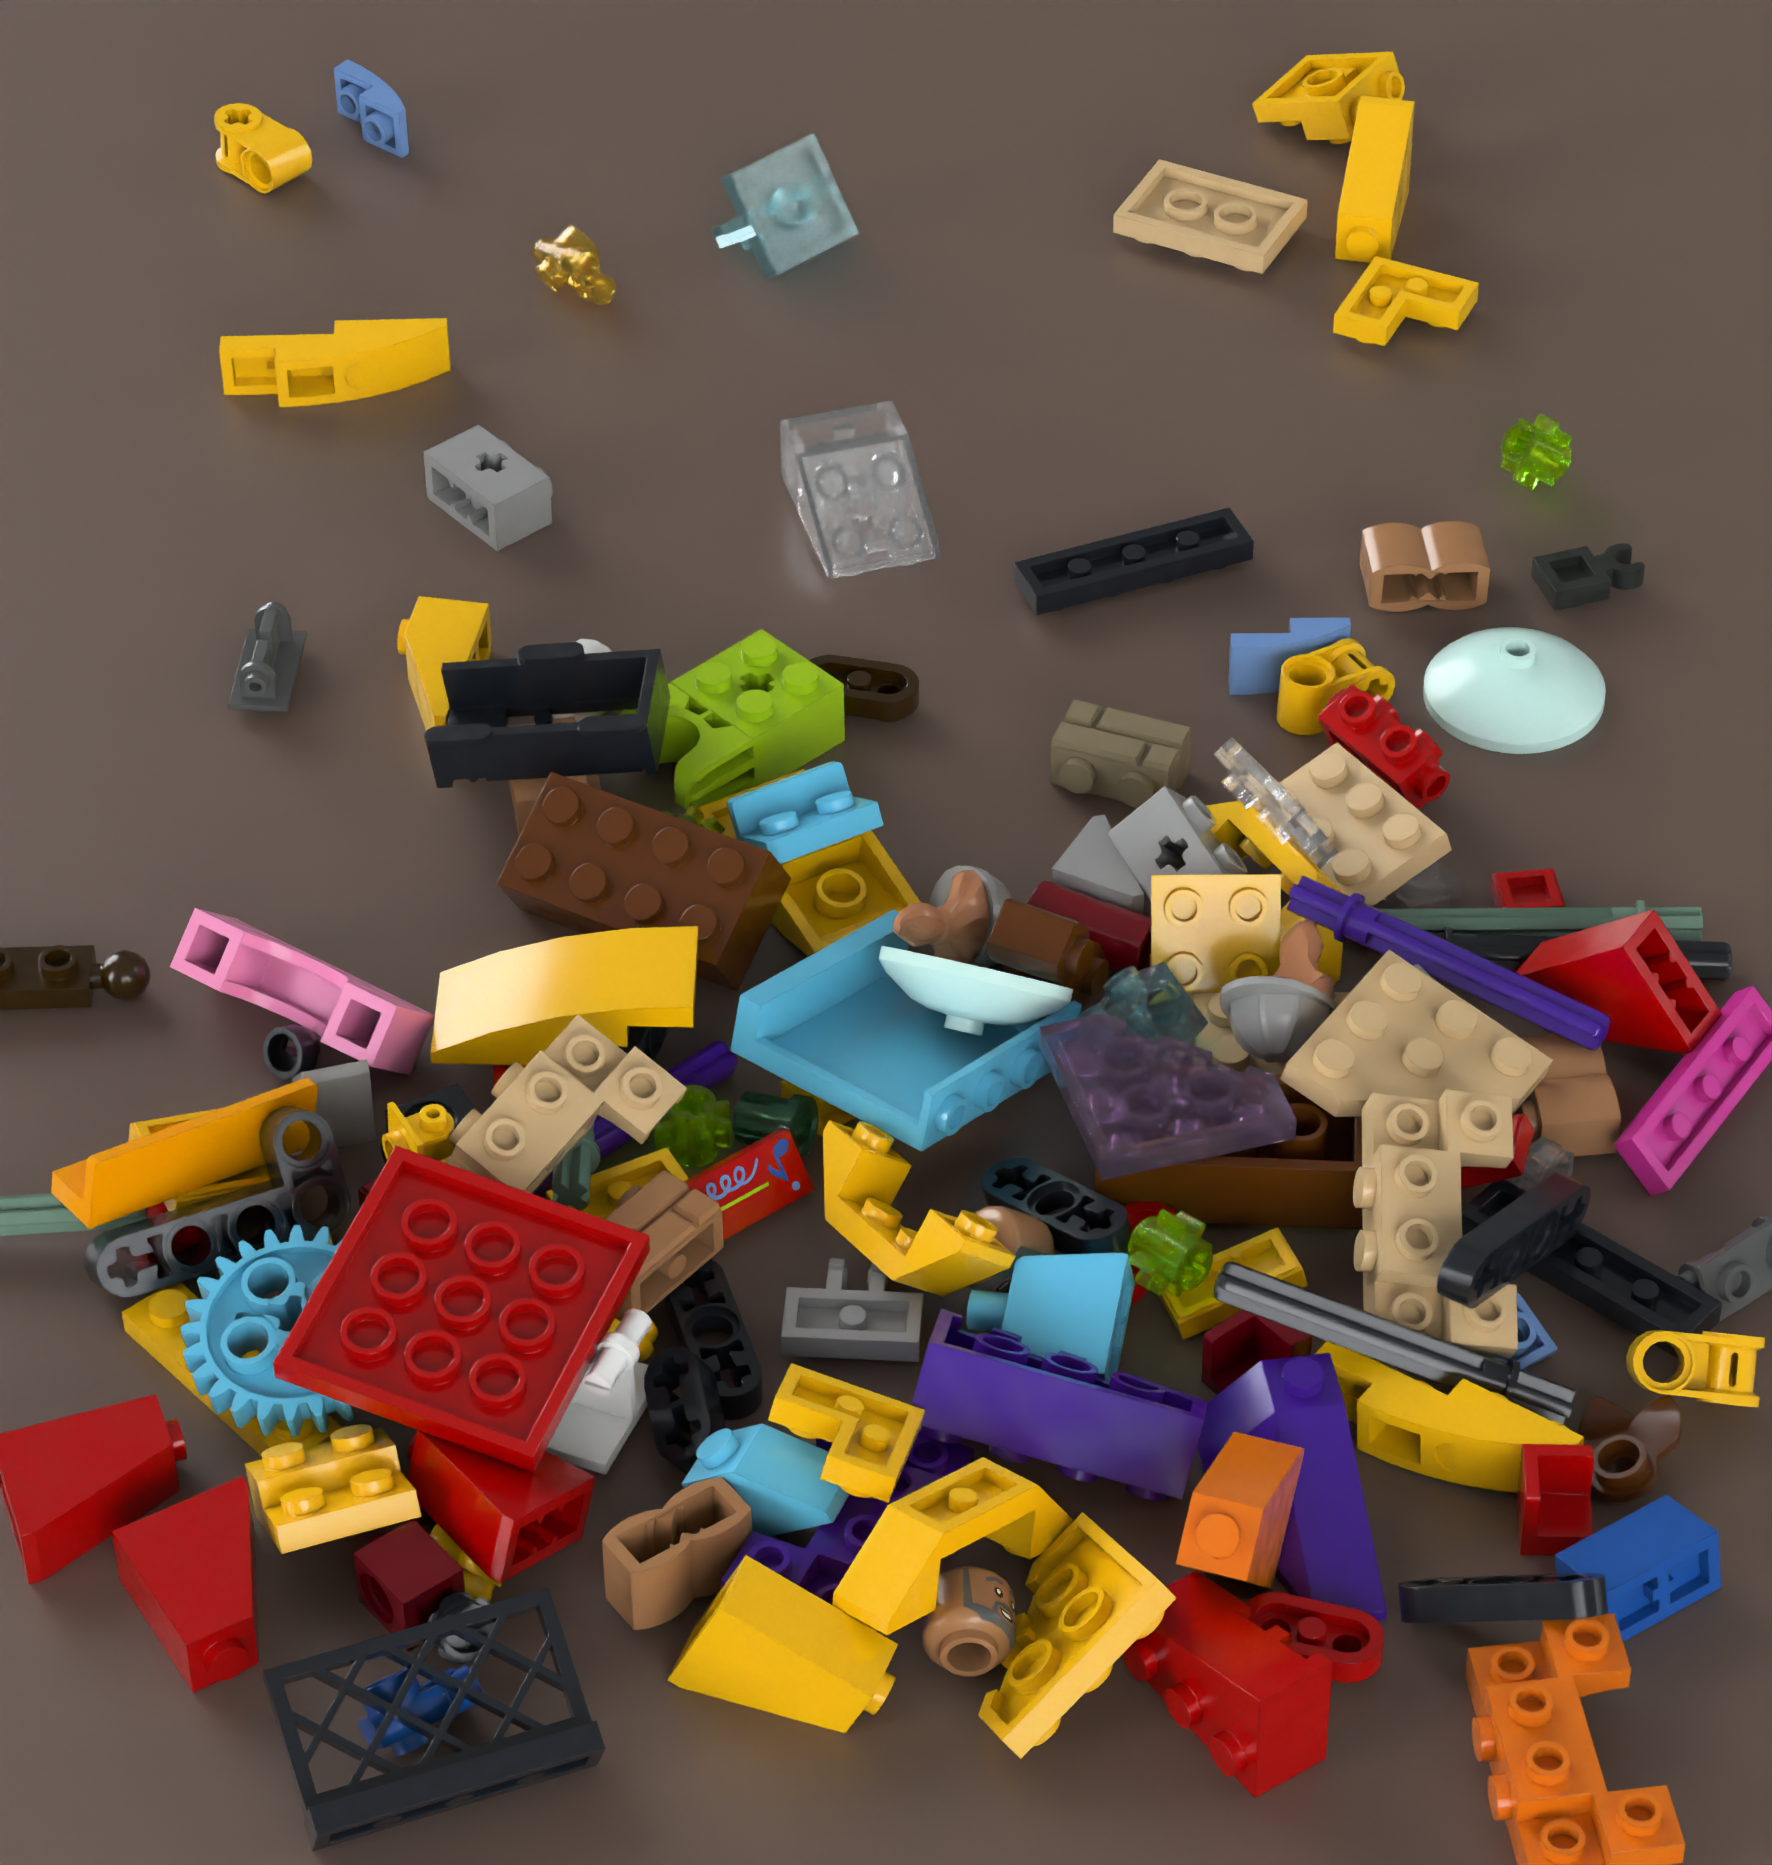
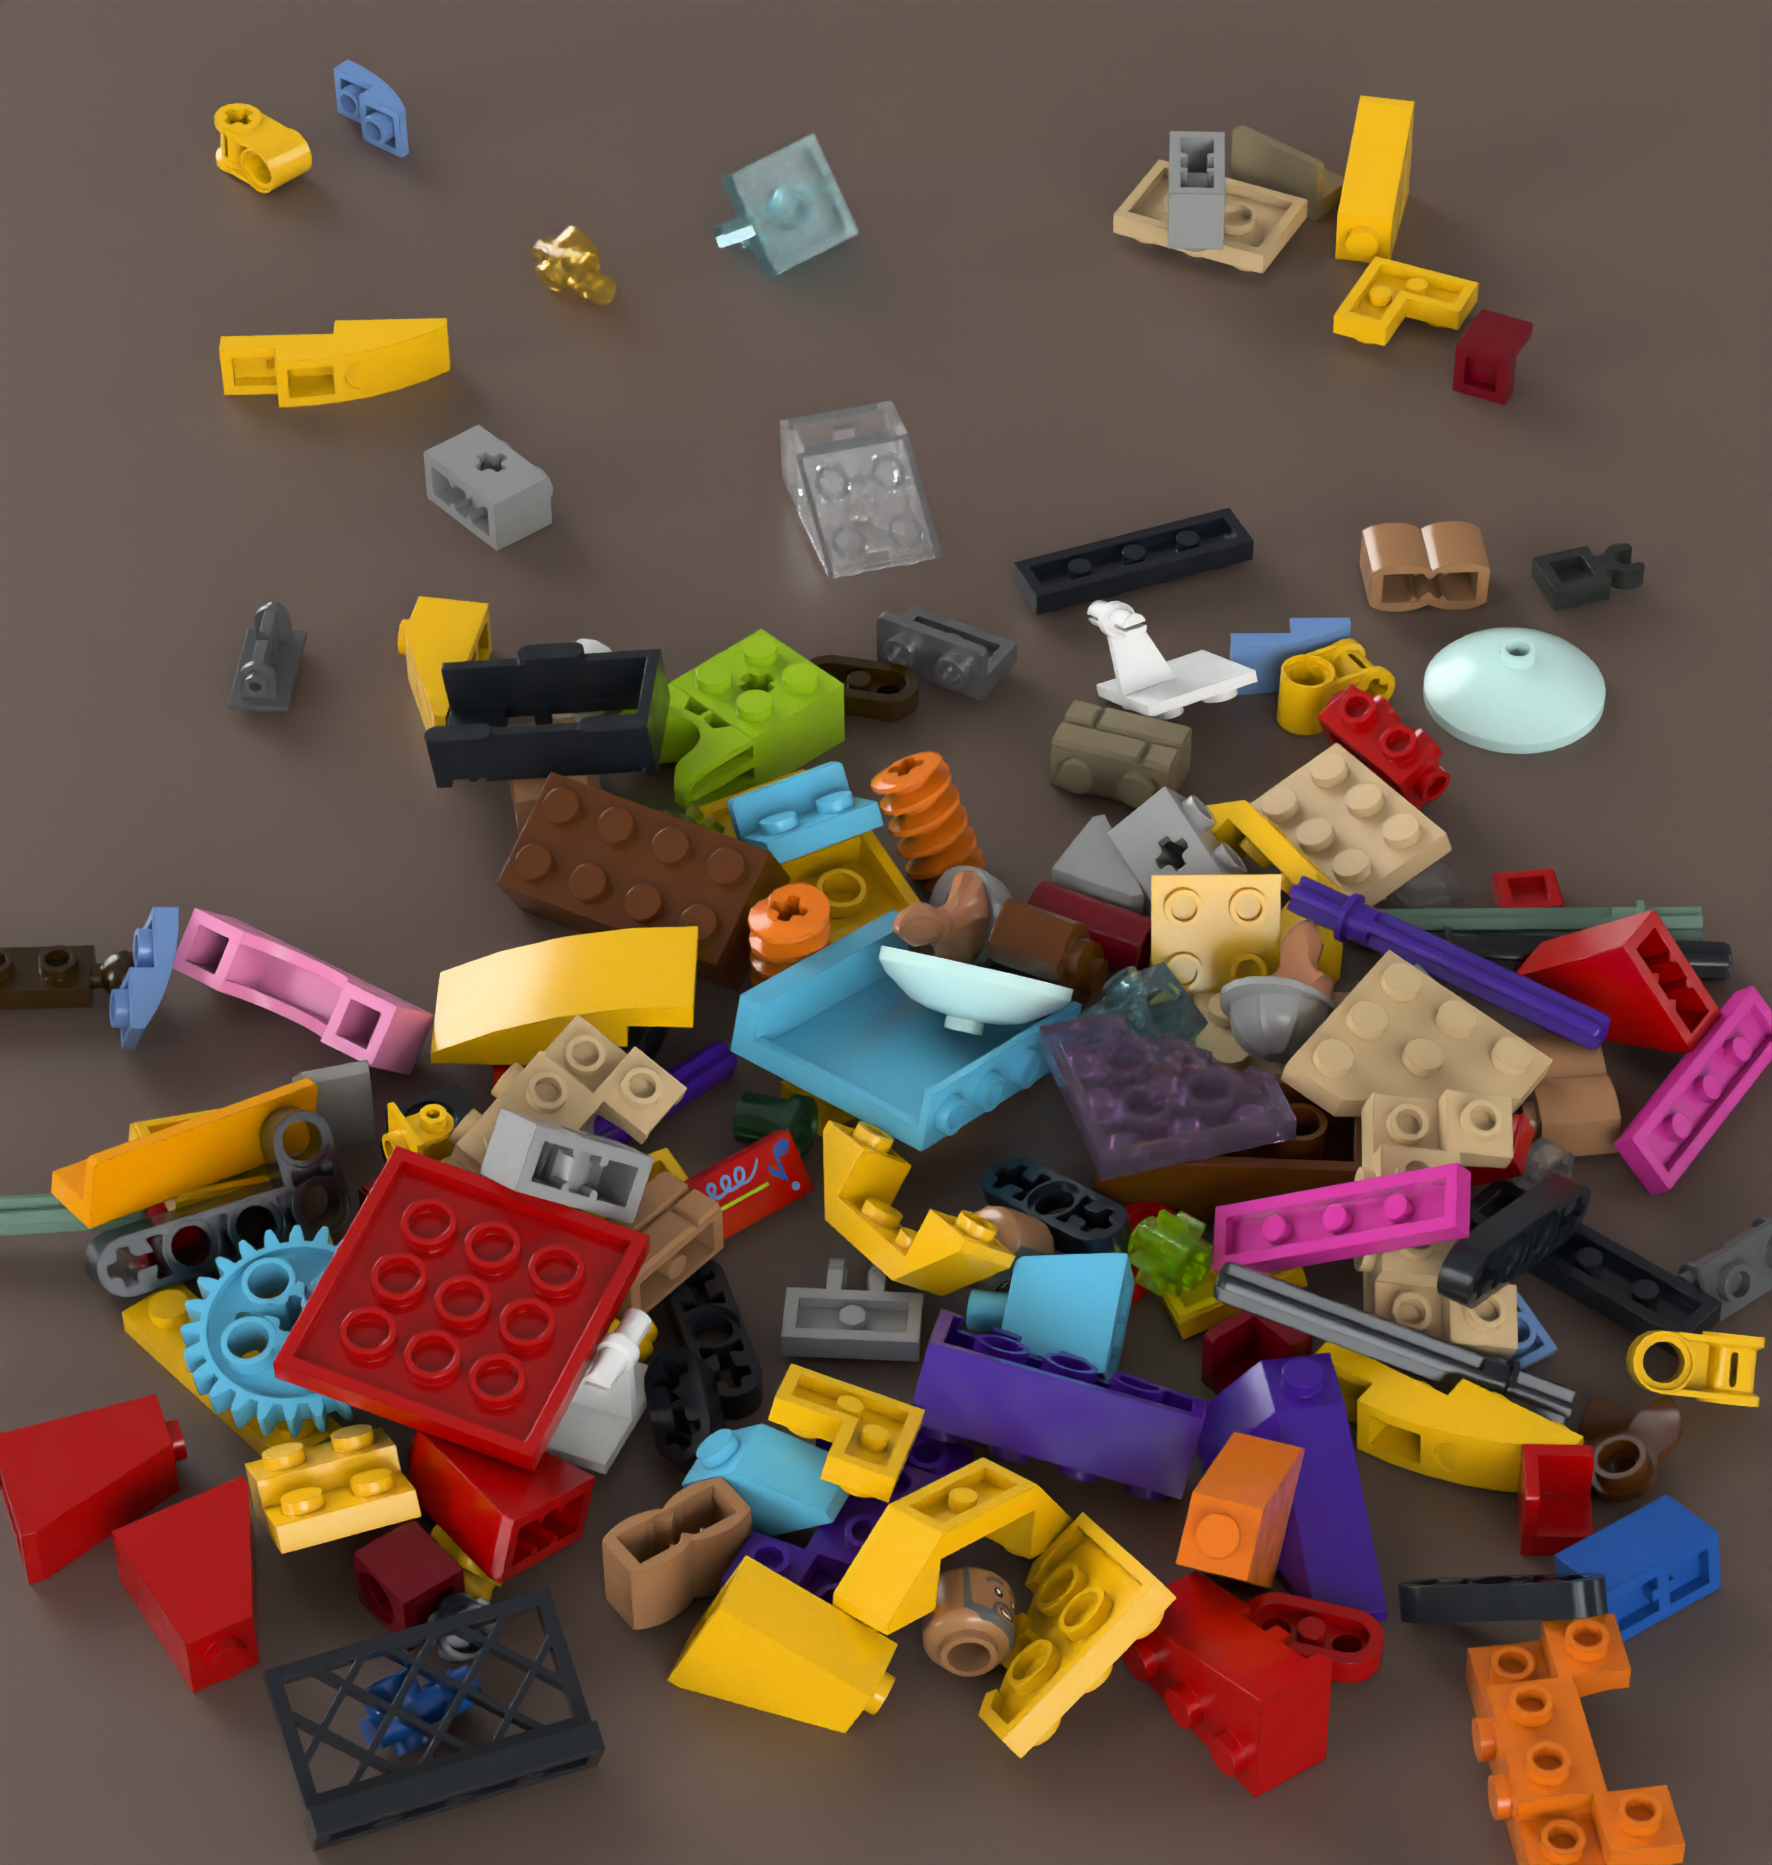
black hinge [263,1025,320,1079] -> none
clear neon green gear [653,1085,733,1167] -> none
clear plate [1213,737,1338,869] -> none
yellow plate [1252,52,1405,144] -> none
clear neon green gear [1500,414,1572,490] -> none
none -> medium blue slope [109,907,179,1050]
none -> light grey brick [479,1108,655,1224]
none -> orange piece [748,882,831,987]
none -> orange piece [871,751,985,892]
none -> flat silver bracket [877,605,1017,701]
none -> white plate [1087,600,1258,720]
none -> light grey brick [1168,131,1225,252]
none -> dark pink plate [1212,1162,1471,1274]
none -> dark tan panel [1231,124,1344,221]
none -> dark red panel [1452,309,1533,405]

